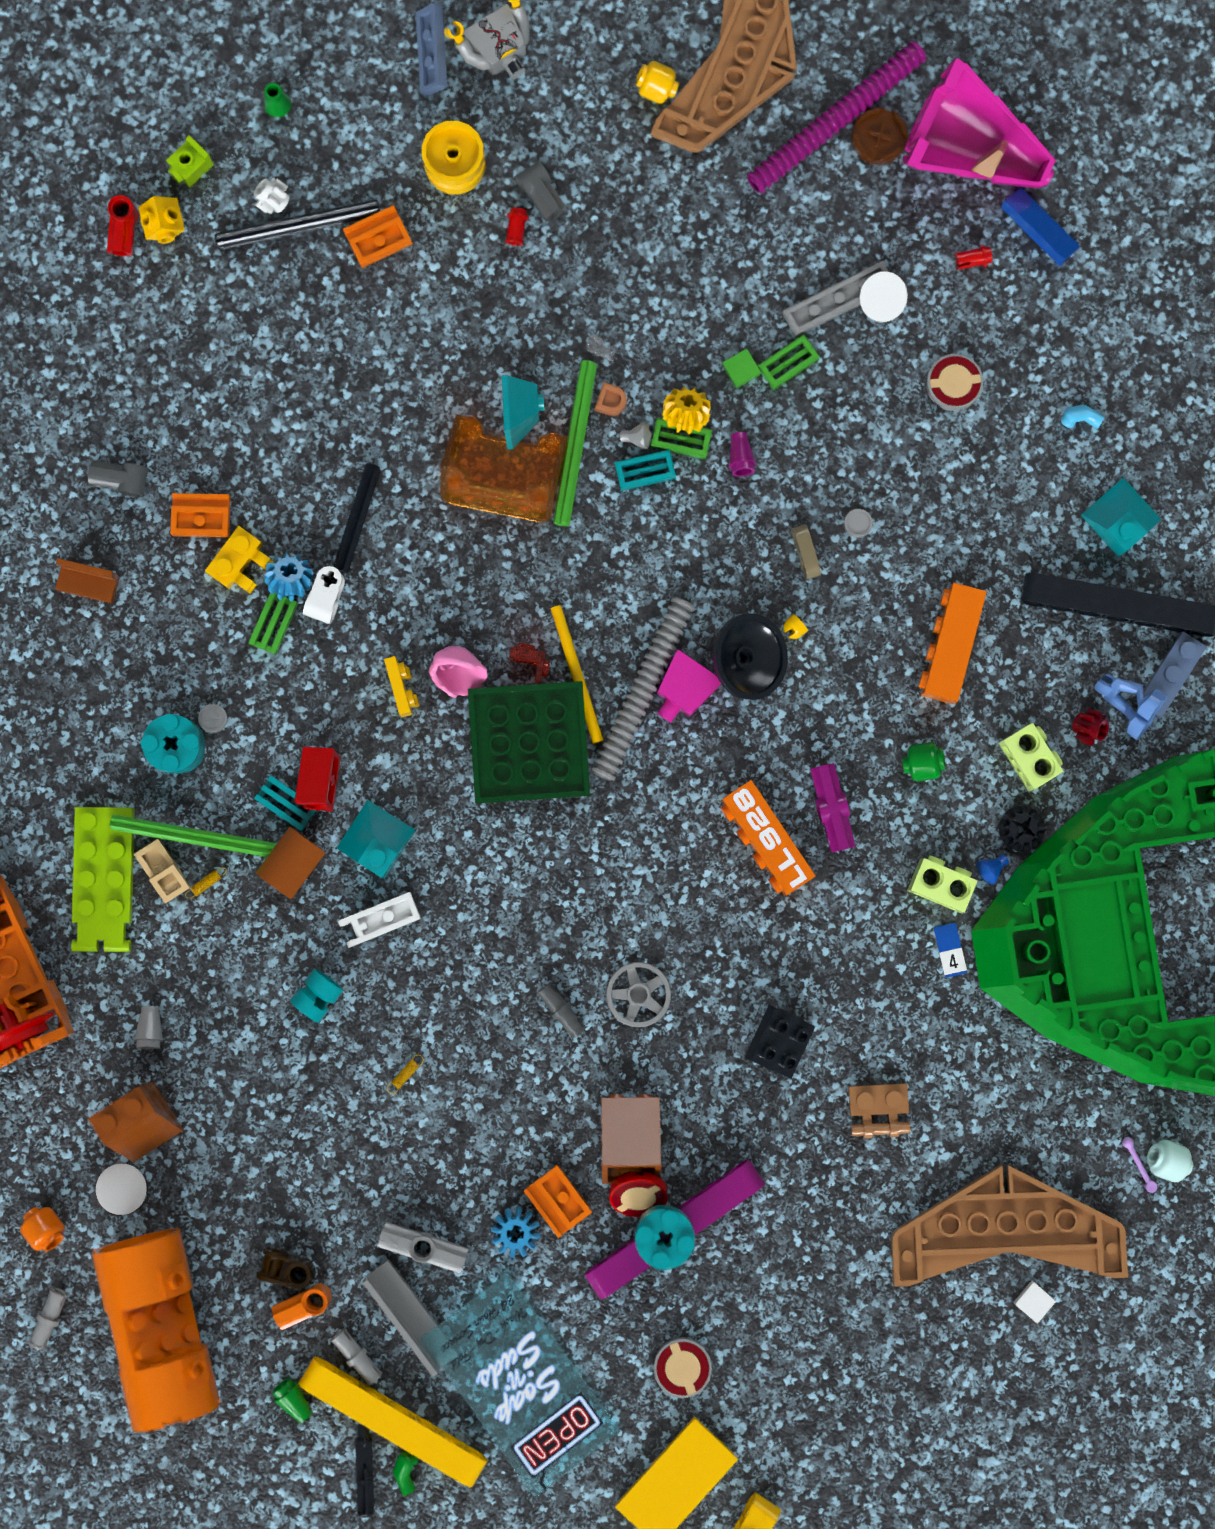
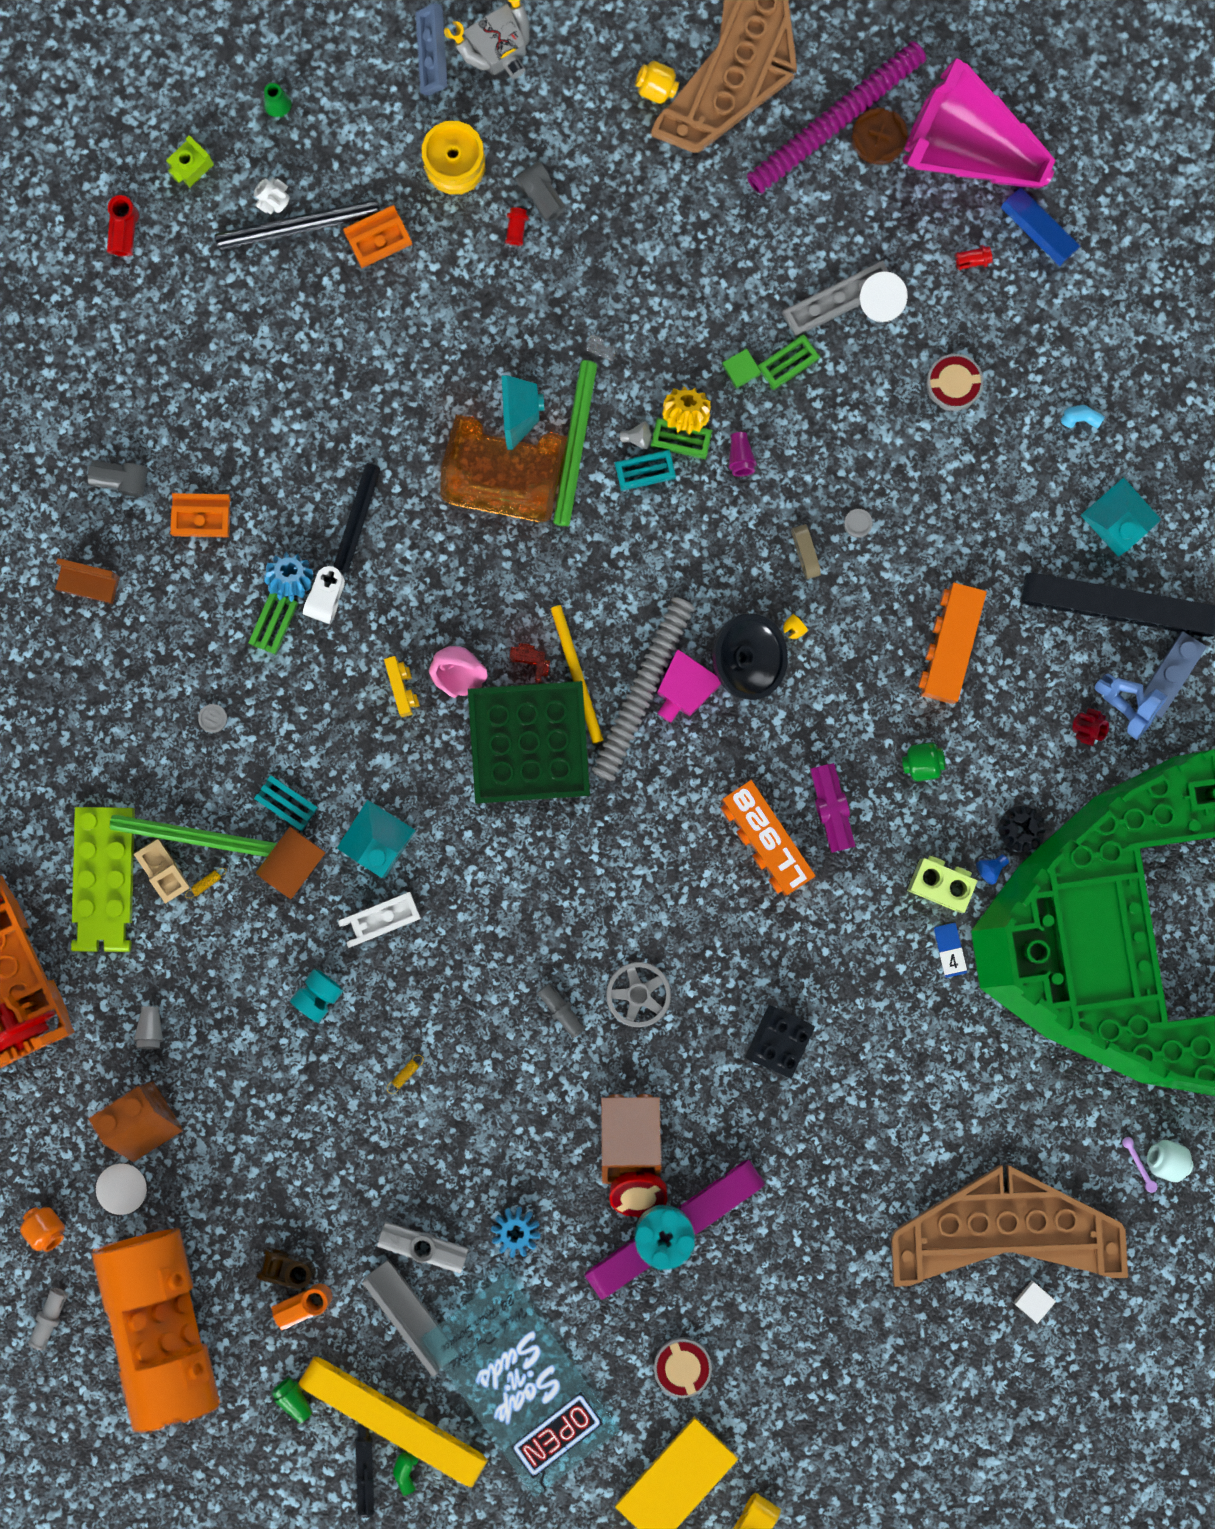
yellow brick [138,196,185,244] -> none
teal brick [141,714,205,774] -> none
yellow plate [205,526,273,594] -> none
red hinge [295,747,341,812] -> none
light grey pin [331,1328,383,1386] -> none
orange plate [524,1164,592,1238] -> none
nougat tile [595,382,627,416] -> none
medium nougat plate [848,1083,910,1139] -> none
slope [971,140,1009,178] -> none
yellowish green brick [999,723,1064,791] -> none

